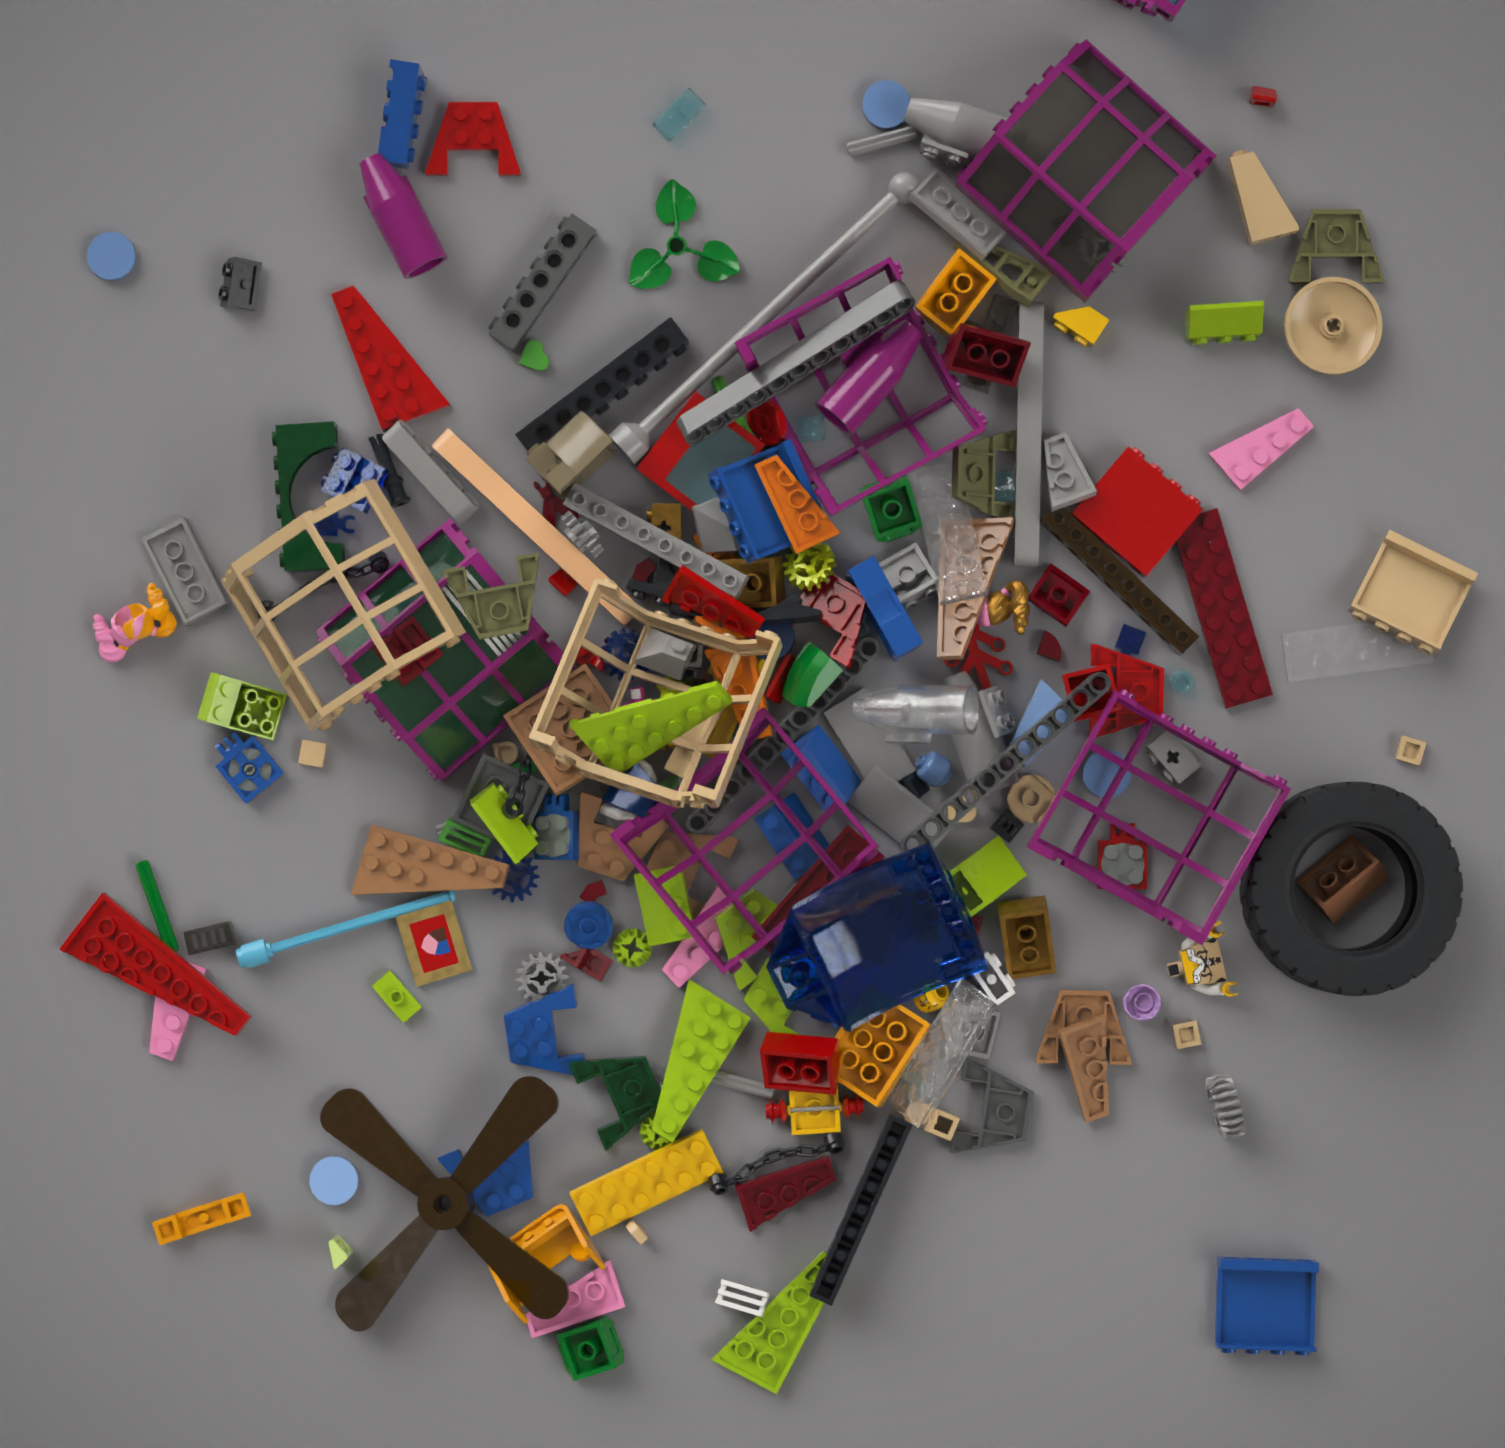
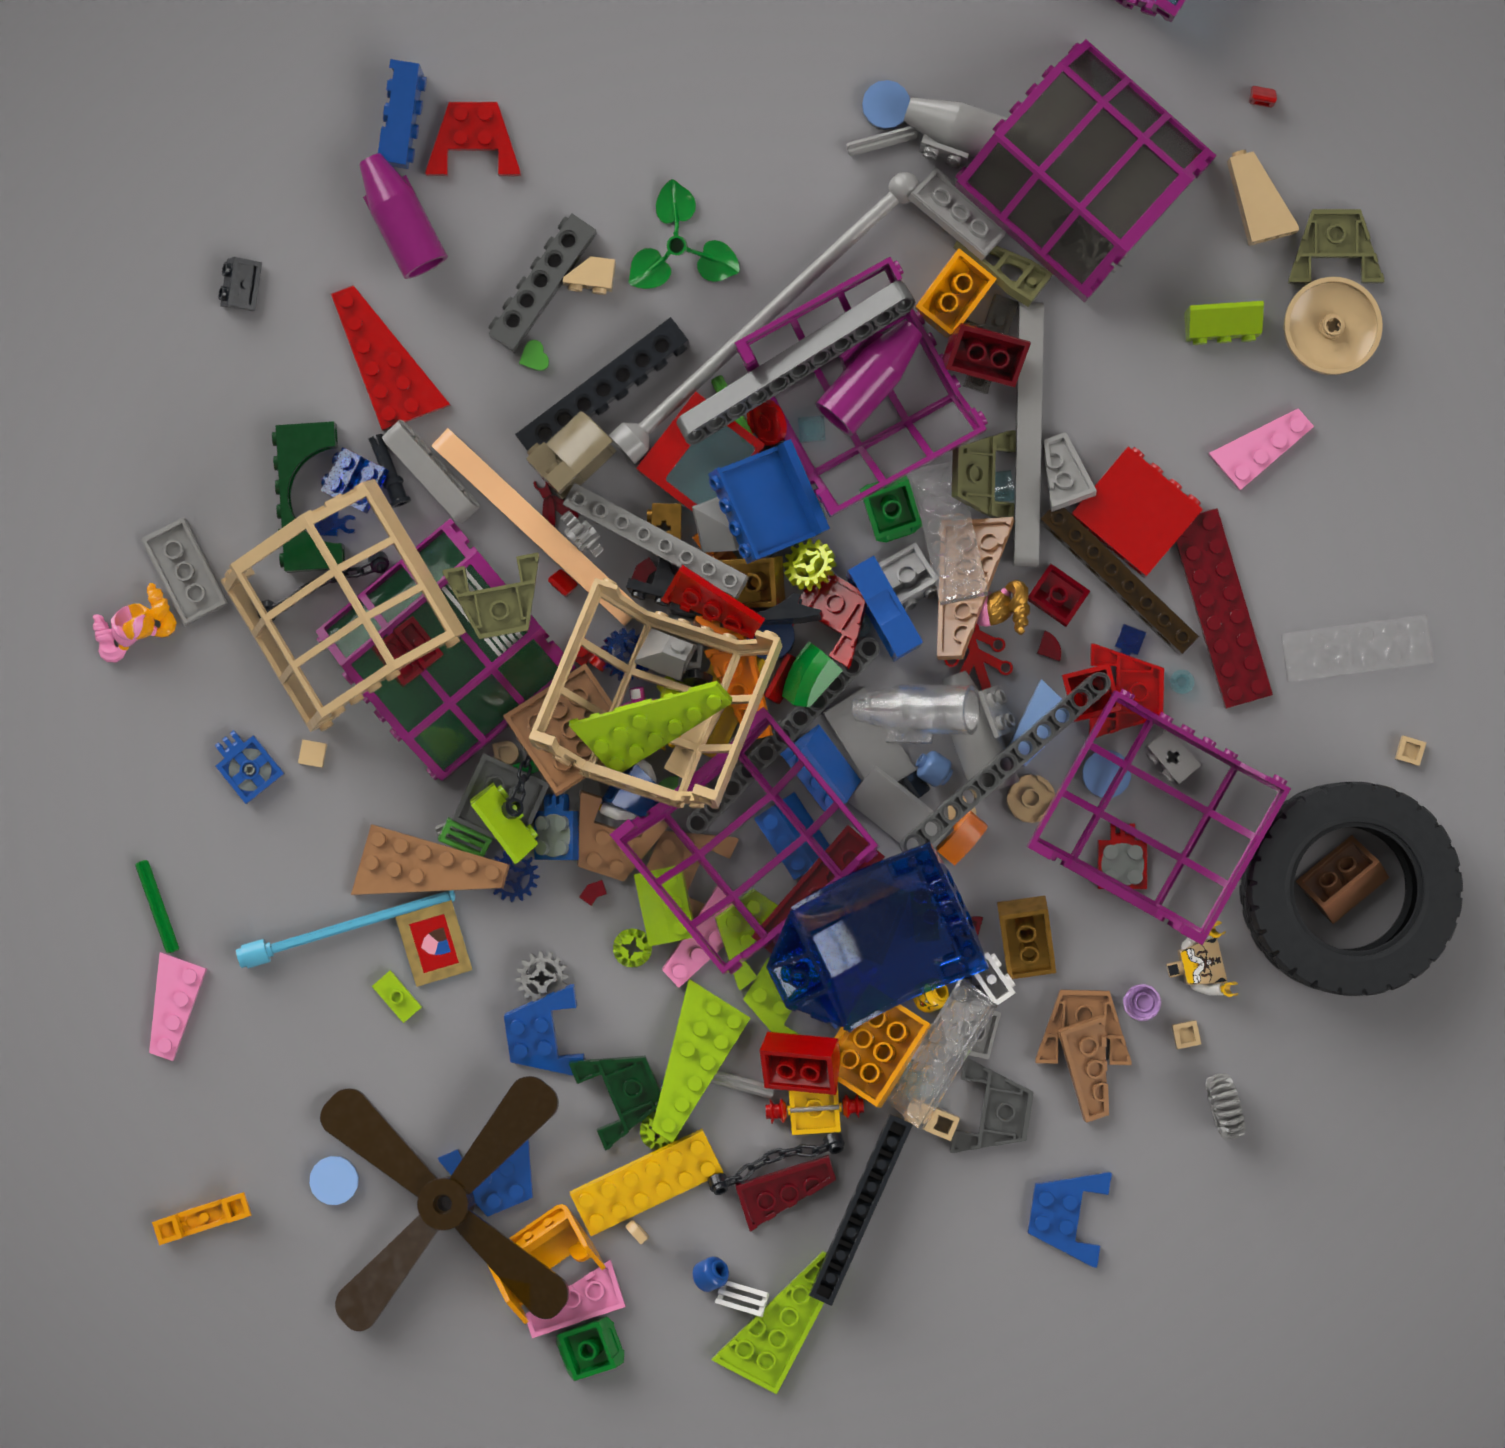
red wing [59,893,252,1036] -> none
medium blue tile [87,232,137,281] -> none
clear smoke slope [183,921,237,956] -> none
lime slope [197,672,287,741] -> none
yellowish green slope [329,1234,353,1270] -> none
dark red slope [559,948,614,982] -> none
blue tile [564,901,613,949] -> none
clear light blue slope [653,88,706,142] -> none
orange wing [755,455,841,555] -> none
lime slope [940,835,1027,918] -> none
black tile [990,809,1025,843] -> none
yellow slope [1051,306,1109,347] -> none
blue panel [1215,1256,1319,1356] -> none
tan panel [1348,530,1478,655] -> none
none -> tan slope [563,256,616,295]
none -> blue head [692,1256,729,1292]
none -> orange slope [937,811,988,866]
none -> blue wing [1027,1172,1112,1268]

